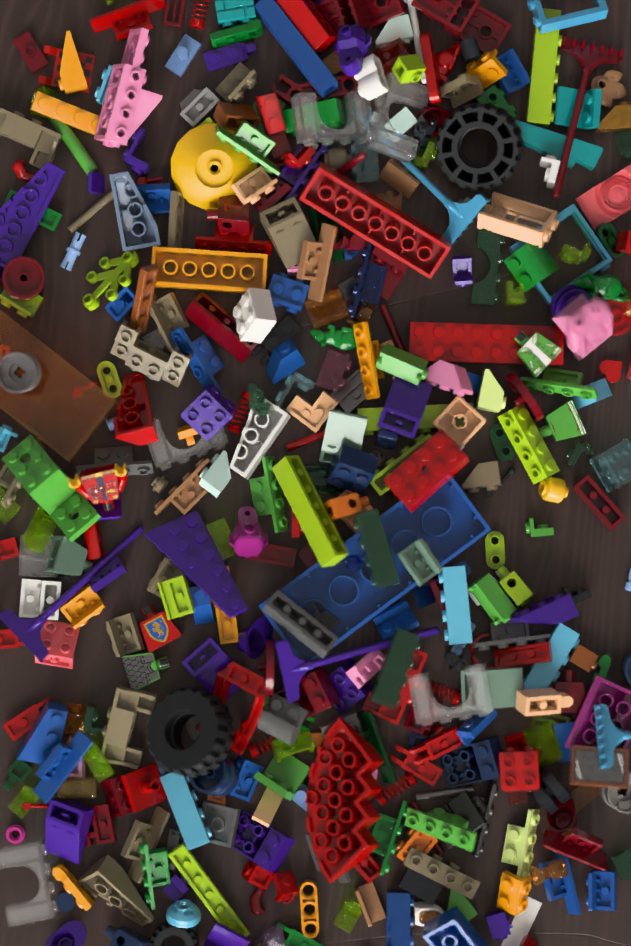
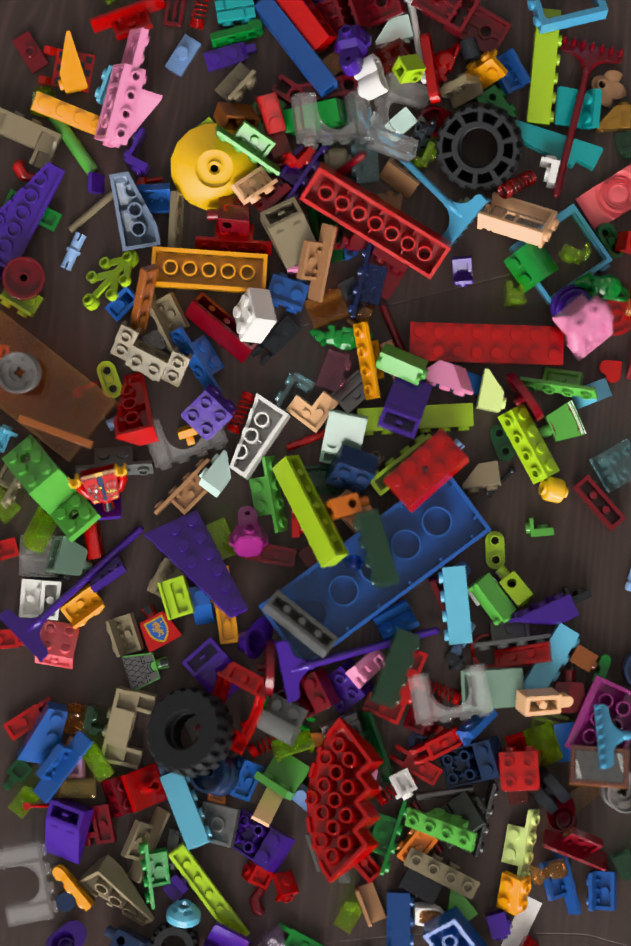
dark pink plate [6,824,25,844] -> none
dark tan plate [151,476,169,494] -> none
light grey slope [180,87,220,128] -> none
clear green bracket [248,384,273,415] -> none
blue slope [265,339,306,384] -> none
light orange beam [300,879,319,938] -> none
black plate [306,603,340,632] -> none
dark blue tile [375,429,398,450] -> none
sand green bracket [397,538,443,586] -> none
clear blue slope [412,584,436,609] -> none
light nougat brick [433,395,486,449] -> none
clear green arch [470,228,505,307] -> none
torso [514,331,562,378] -> none
clear green bracket [565,442,595,467] -> none
none -> dark orange tile [18,415,95,449]
none -> white bracket [389,768,418,800]
none -> red piece [498,170,537,199]

